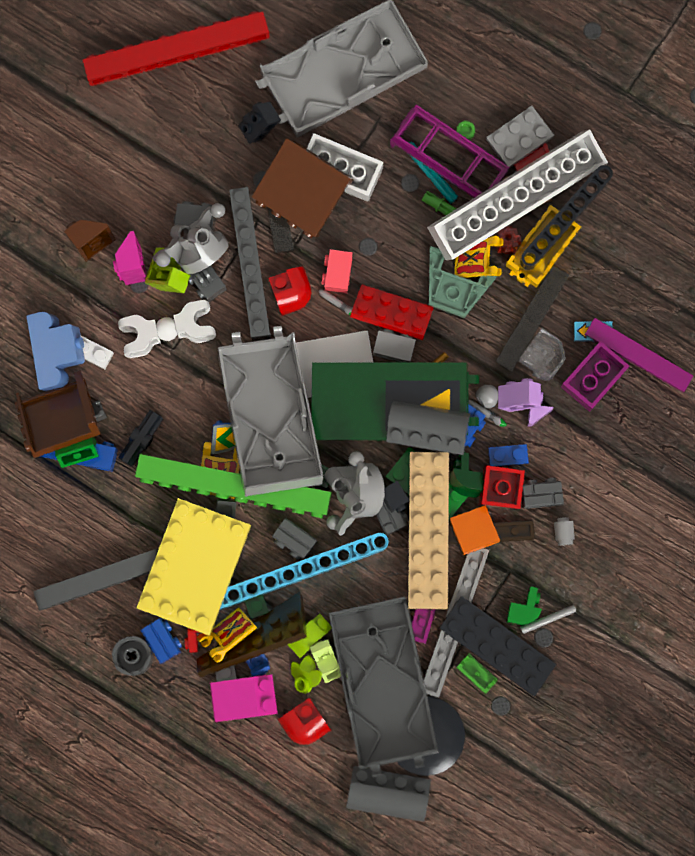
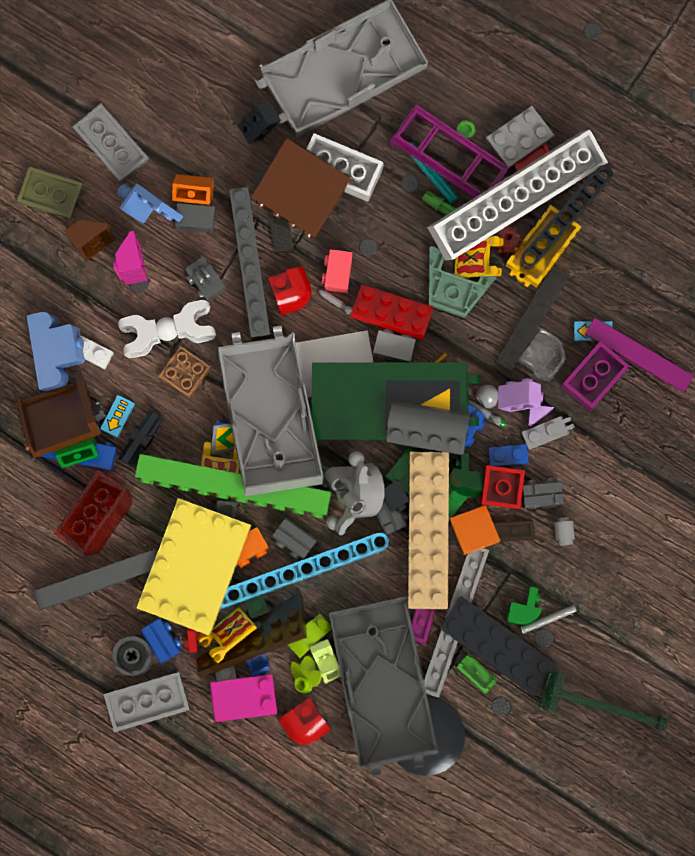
red brick [82,11,270,86] -> none
lime brick [144,247,190,293] -> none
light grey piece [153,203,229,274] -> none
dark grey brick [346,766,431,822] -> none
none -> olive plate [17,167,83,220]
none -> clear red windscreen [54,470,132,556]
none -> light grey tile [72,103,150,183]
none -> medium azure tile [100,395,135,438]
none -> light grey plate [104,672,190,732]
none -> medium blue plate [117,183,184,224]
none -> medium nougat tile [158,345,212,399]
none -> orange brick [172,174,214,205]
none -> orange brick [236,527,269,568]
none -> light grey hinge [521,416,575,451]
none -> clear green tile [540,672,667,730]

